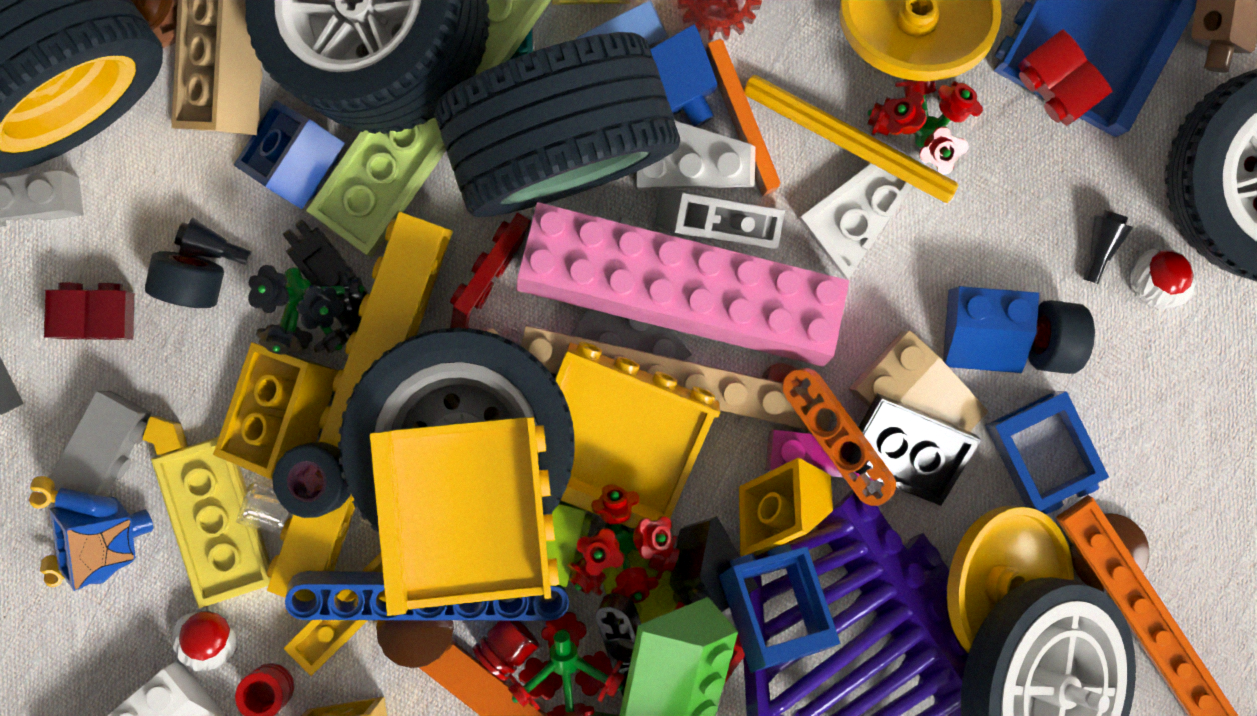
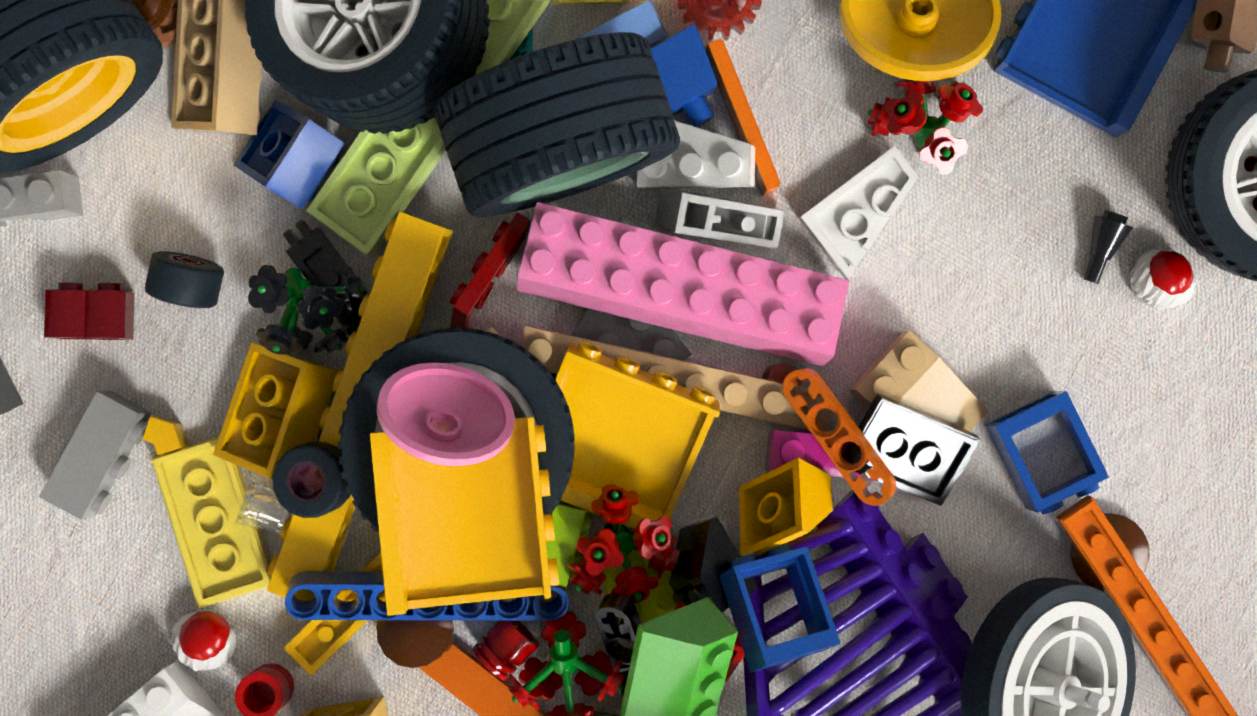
torso [29,476,153,591] -> none
black cone [174,218,251,265] -> none
yellow axle [744,75,958,203] -> none
blue slope [943,286,1039,373] -> none
yellow dish [947,505,1074,653] -> none
red brick [1018,29,1113,126] -> none
black wheel [1028,300,1095,374] -> none
none -> bright pink dish [377,363,515,466]

